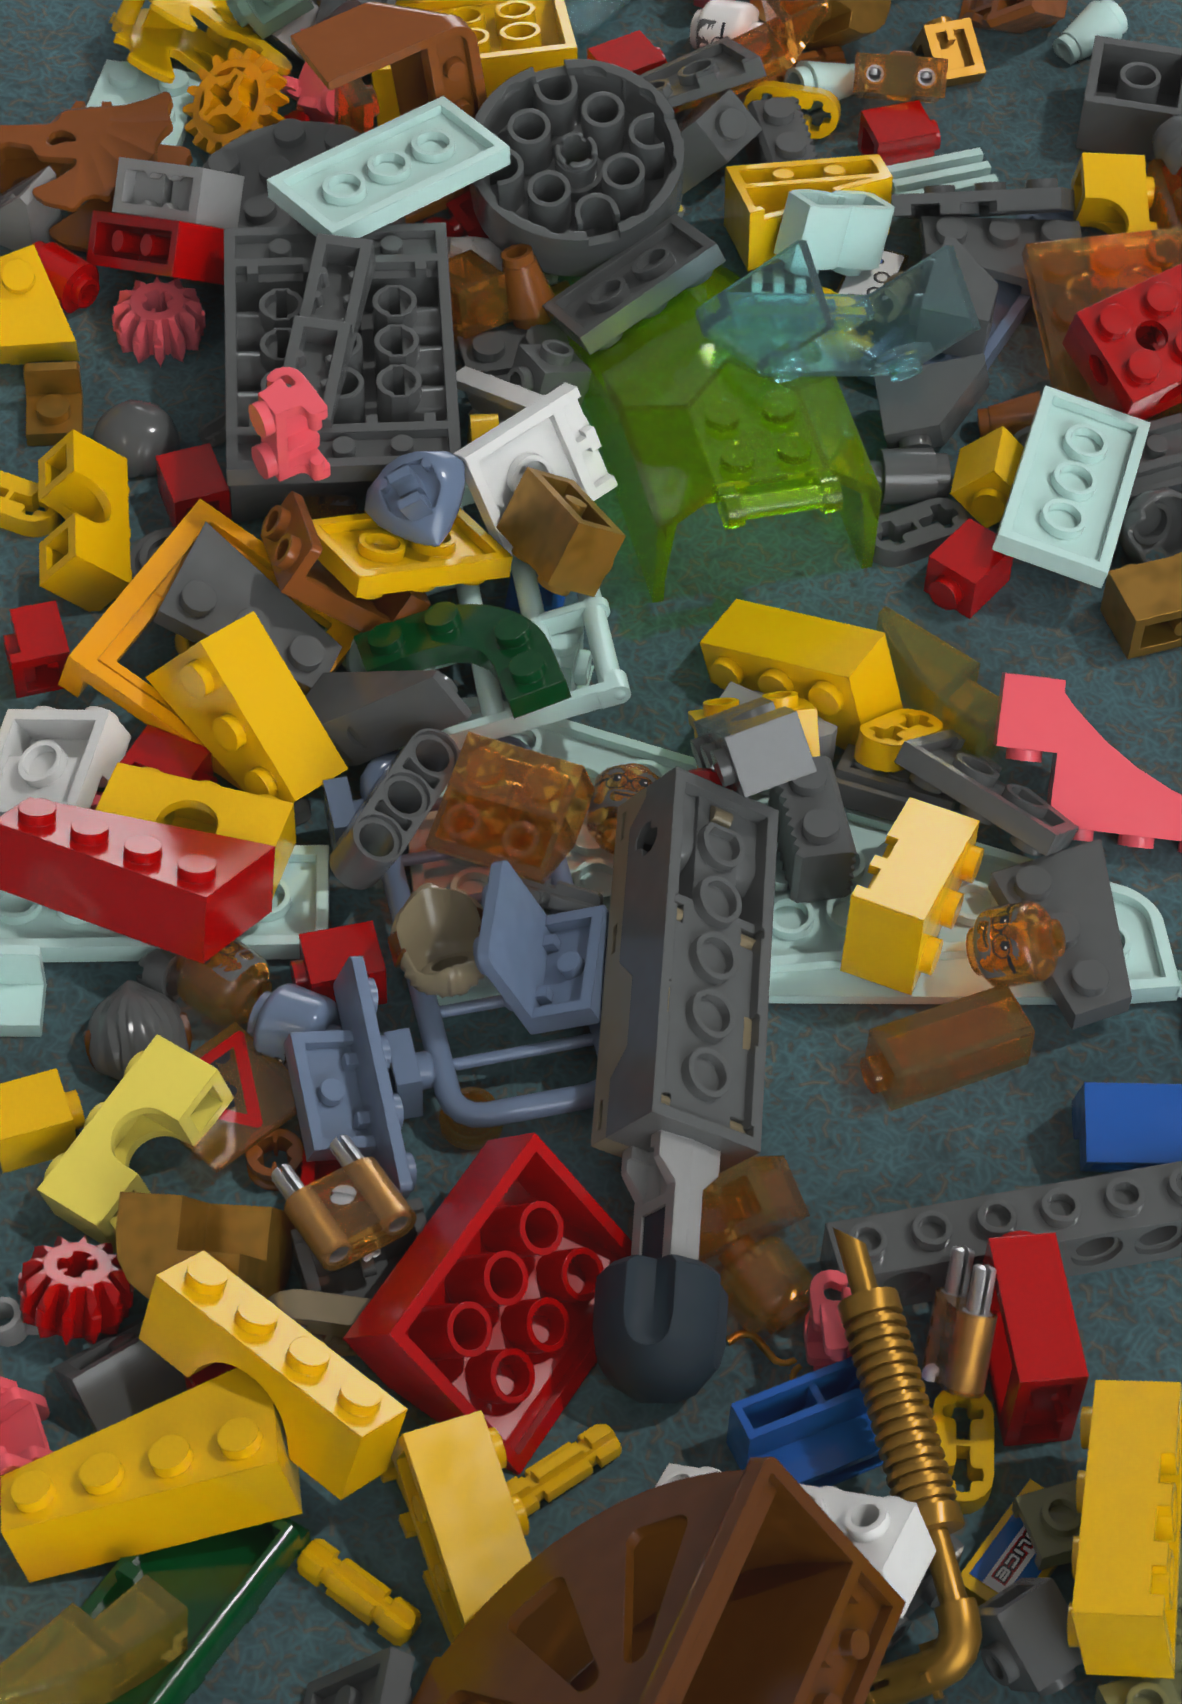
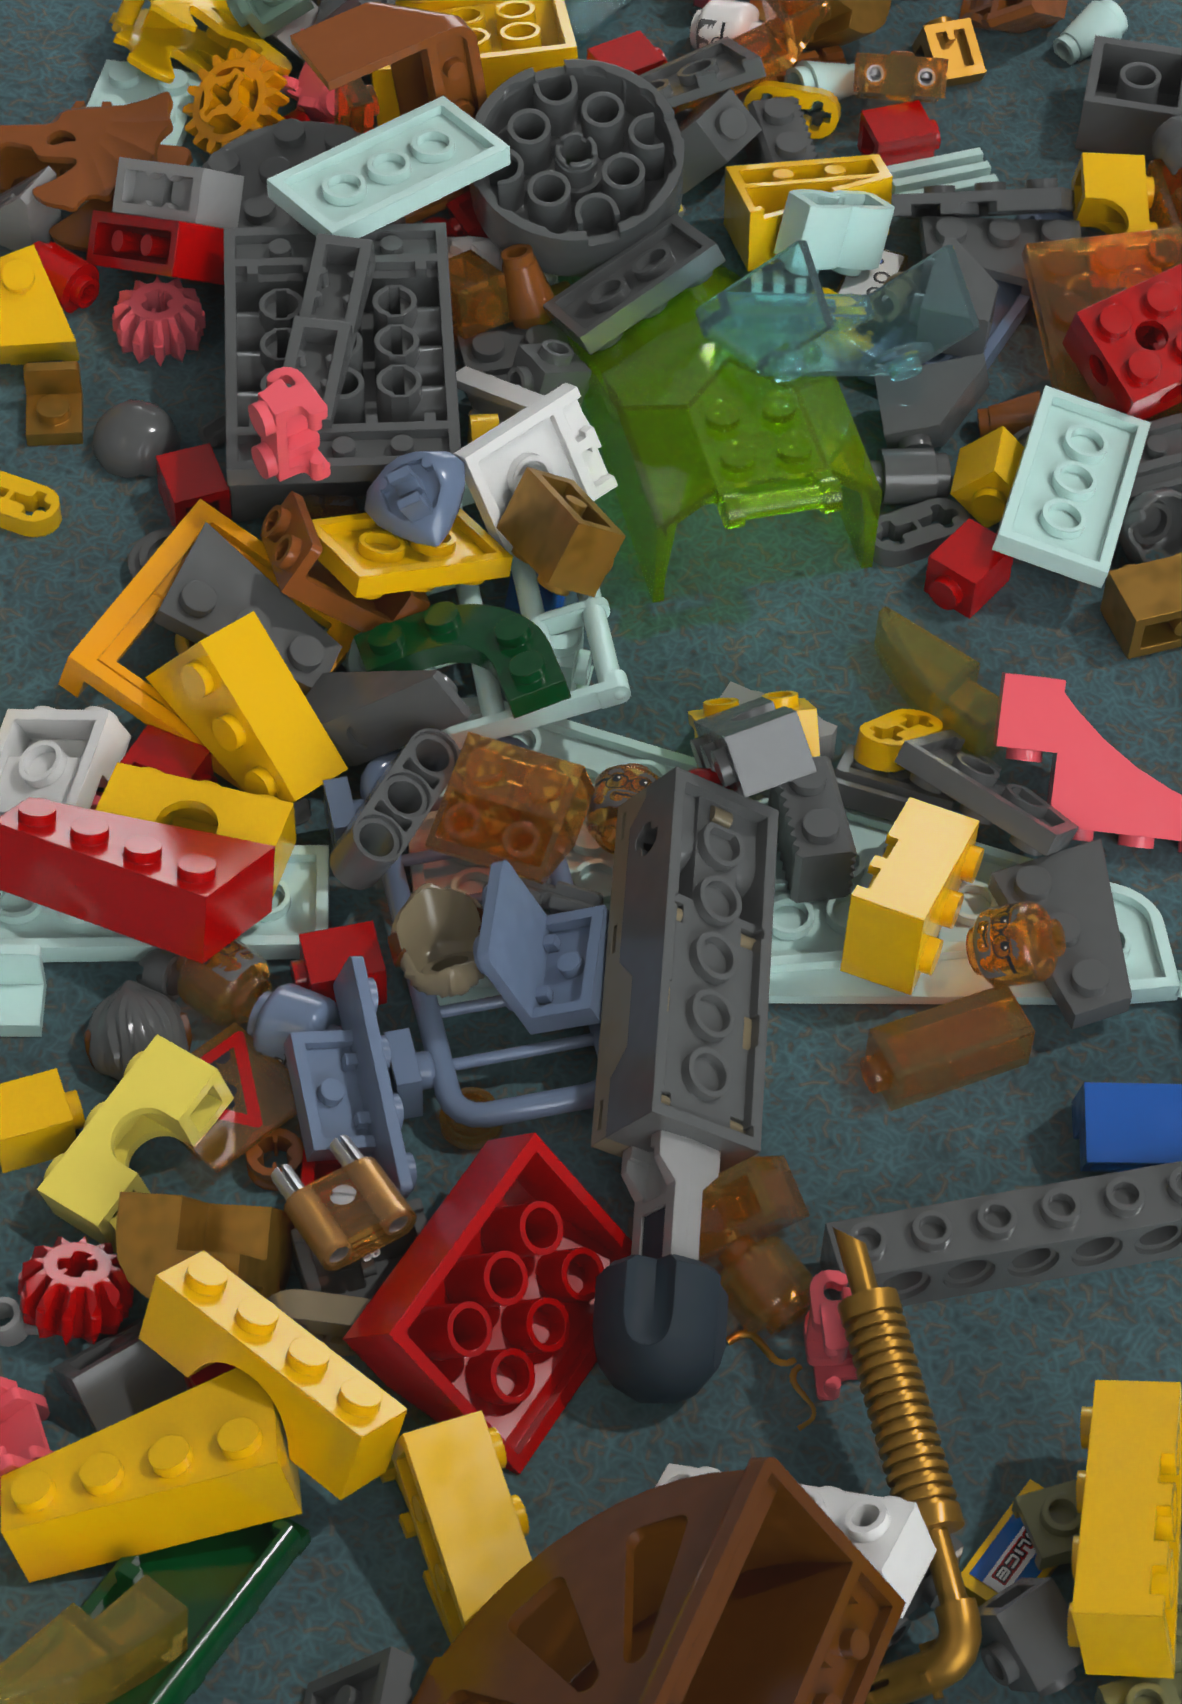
red brick [3,600,70,698] -> none
yellow arch [38,429,132,612] -> none
yellow axle [296,1538,421,1646] -> none
yellow axle [506,1424,622,1516] -> none
yellow wedge [699,599,903,750] -> none
blue piece [726,1356,884,1487] -> none
clear orange piece [922,1246,998,1398] -> none
yellow beam [932,1387,994,1514] -> none
red window [983,1230,1089,1446] -> none

